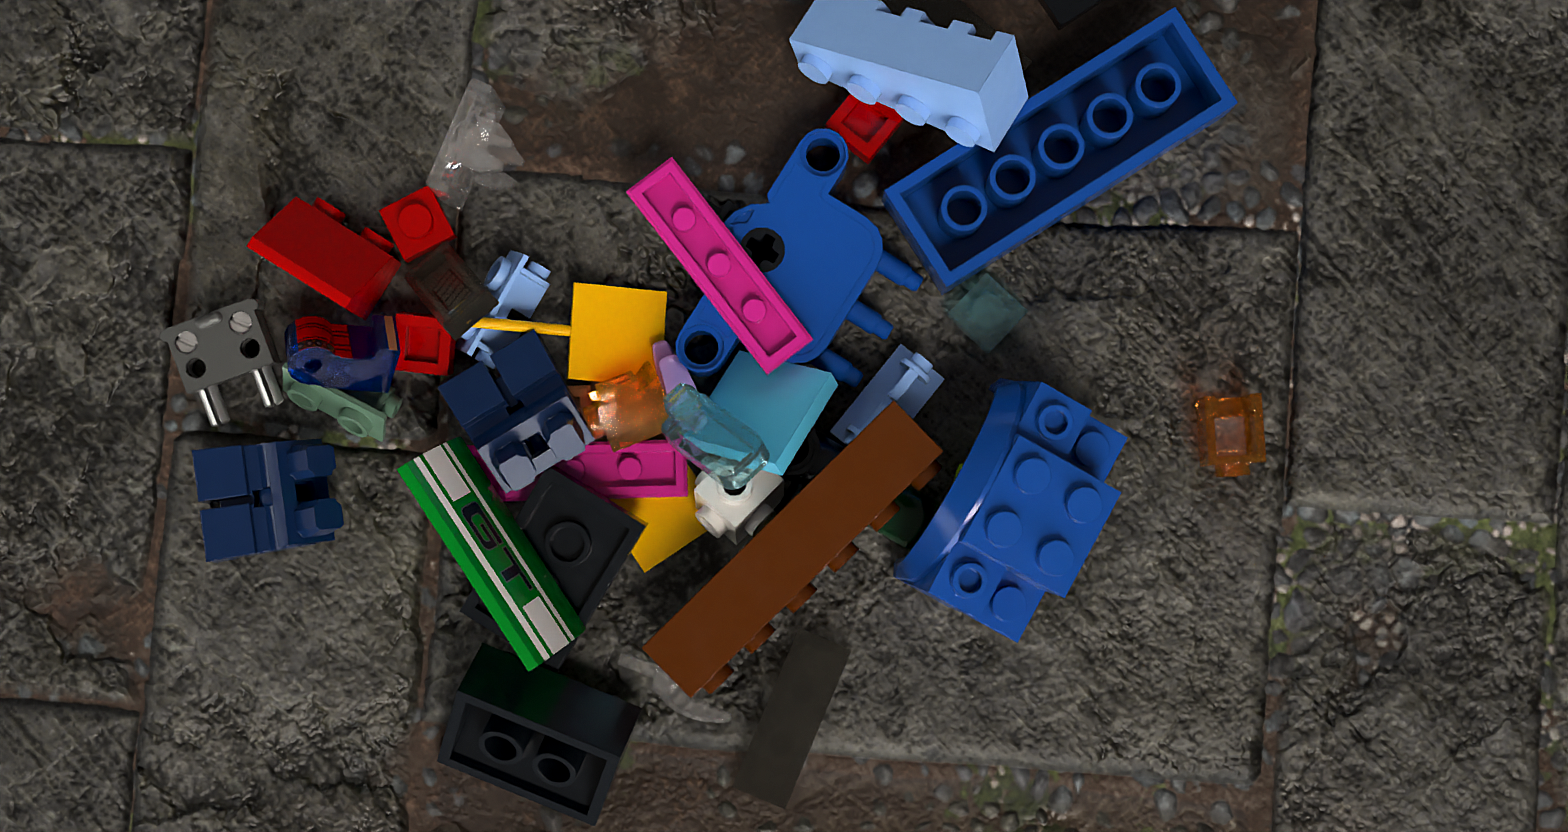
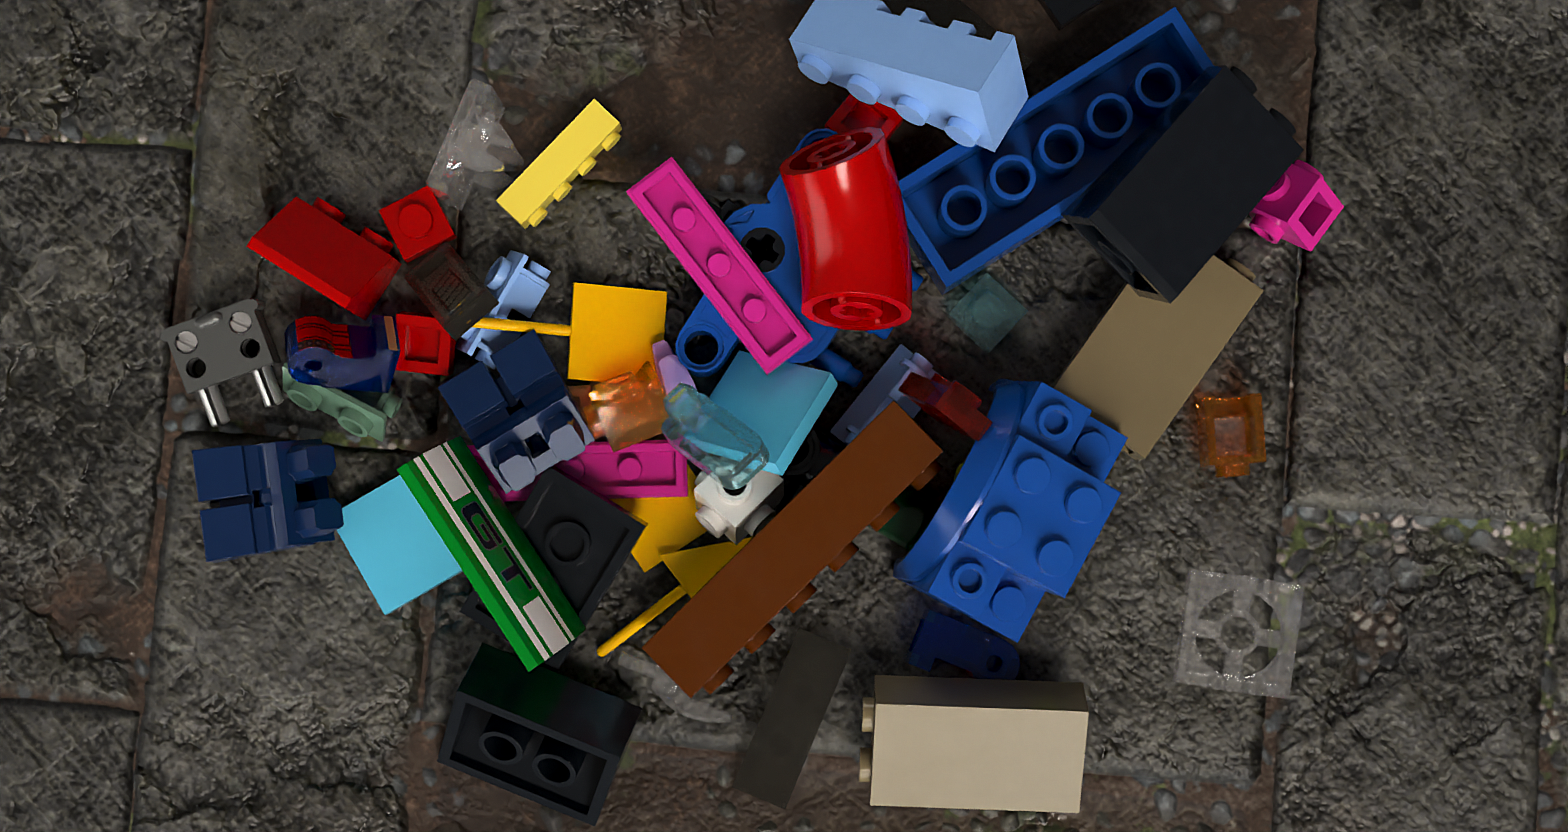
none -> medium azure tile [337,475,463,615]
none -> light yellow piece [496,99,622,229]
none -> yellow piece [596,537,752,657]
none -> red brick [778,127,912,331]
none -> brick [859,675,1089,813]
none -> clear red plate [898,372,993,442]
none -> clear blue leg [904,608,1020,680]
none -> dark tan brick [1051,255,1264,461]
none -> black slope [1061,65,1304,304]
none -> clear piece [1173,569,1304,699]
none -> dark pink brick [1249,160,1344,252]

